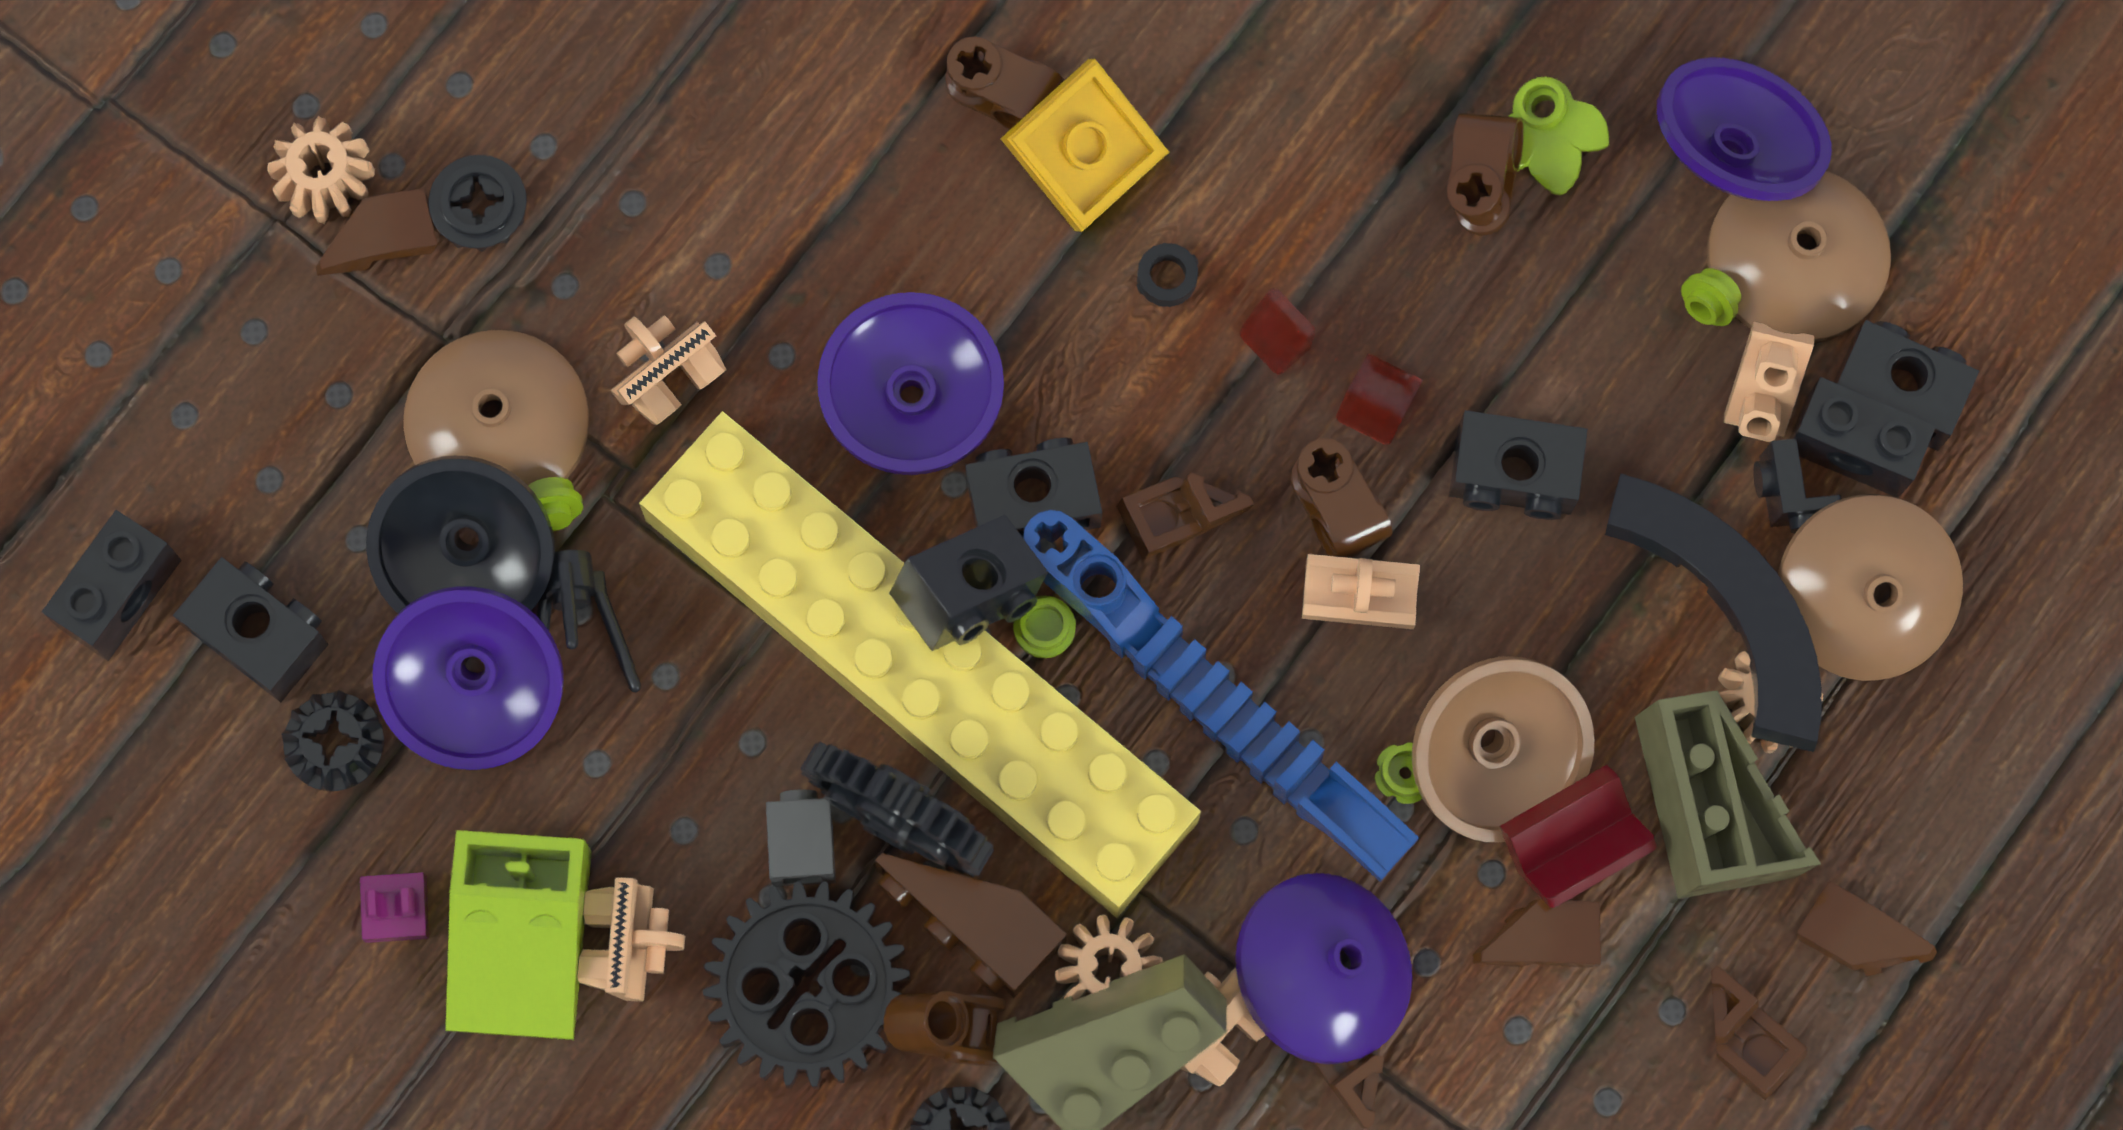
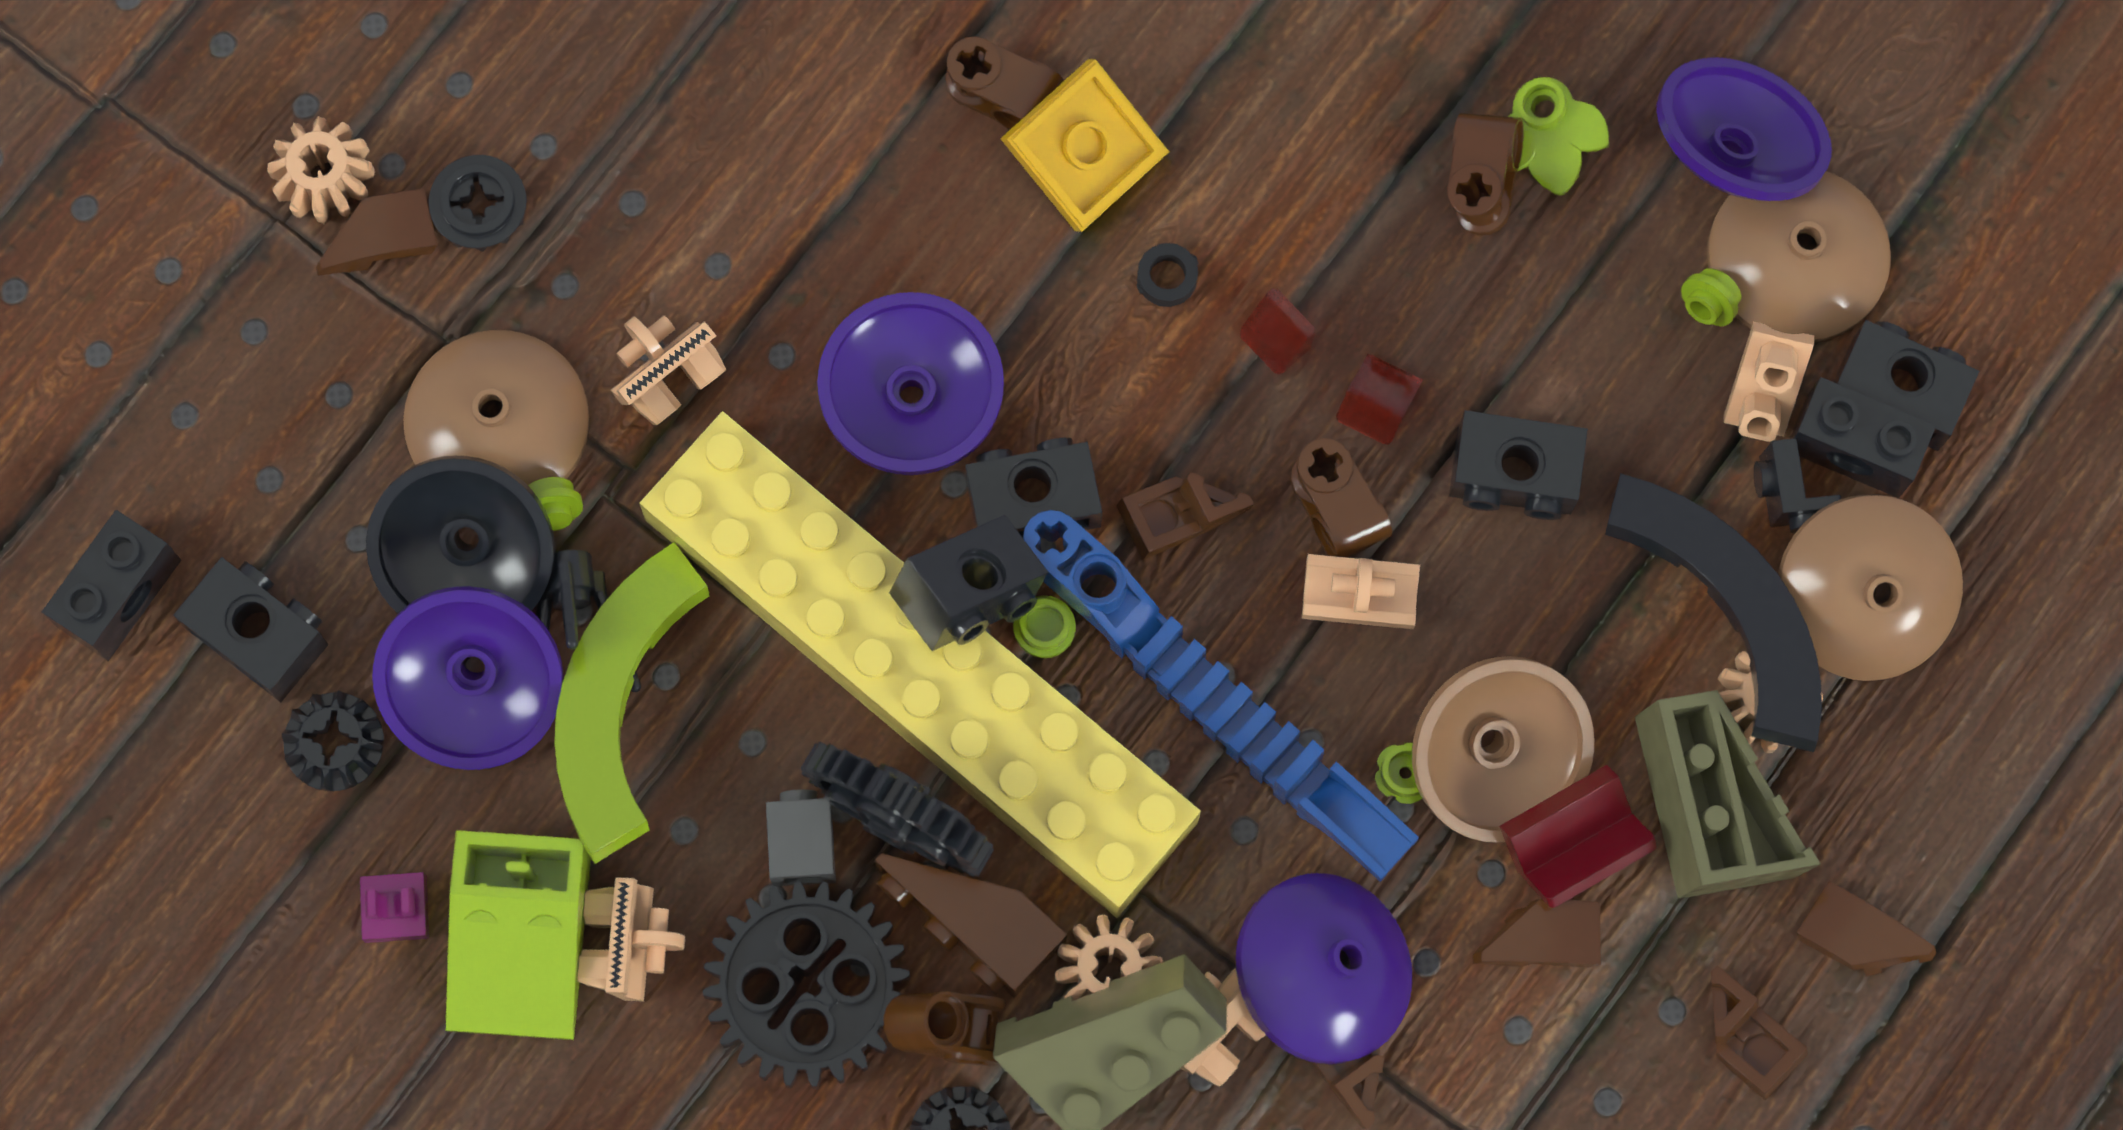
none -> lime tile [555,542,710,864]

